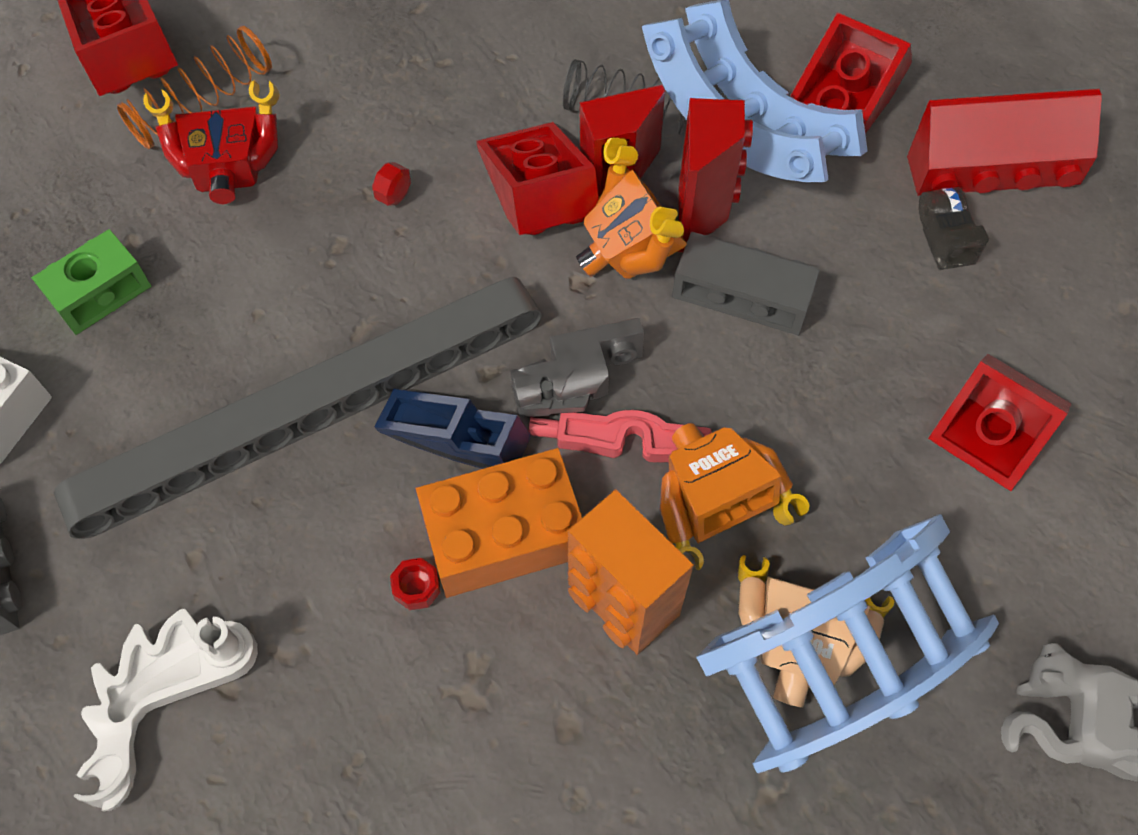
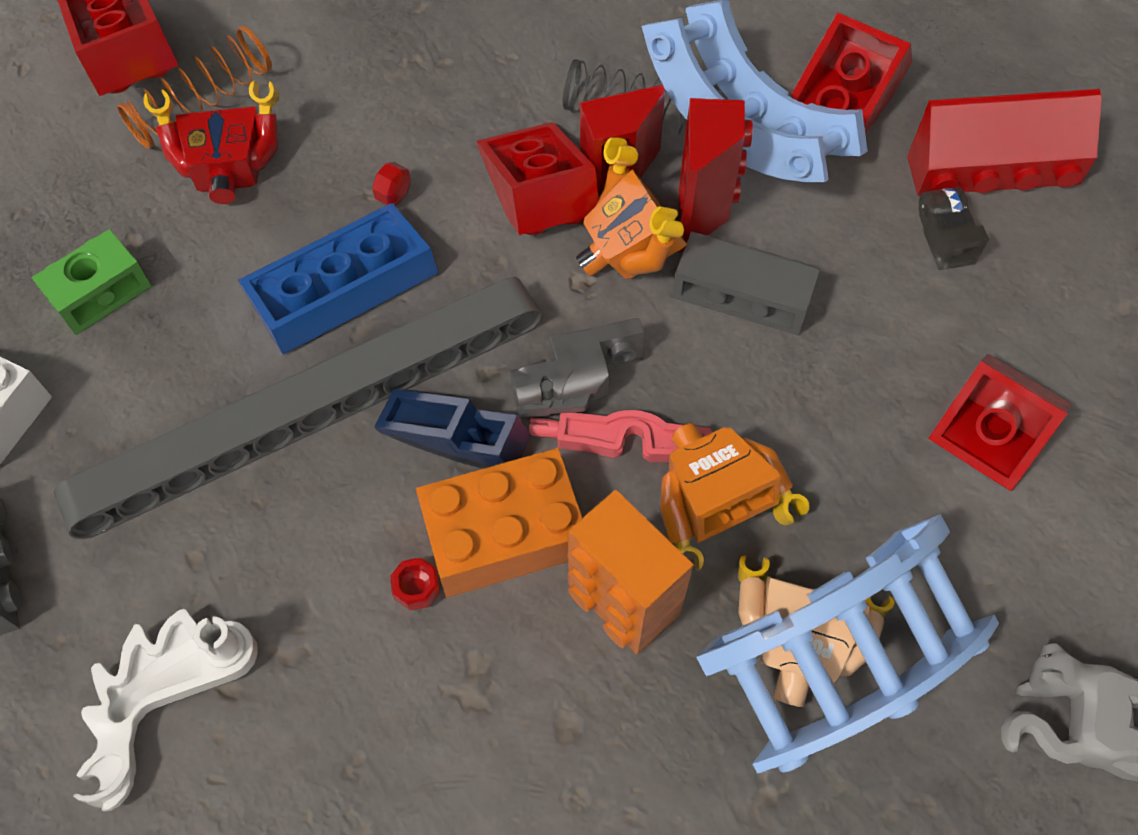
none -> blue slope [238,203,438,355]

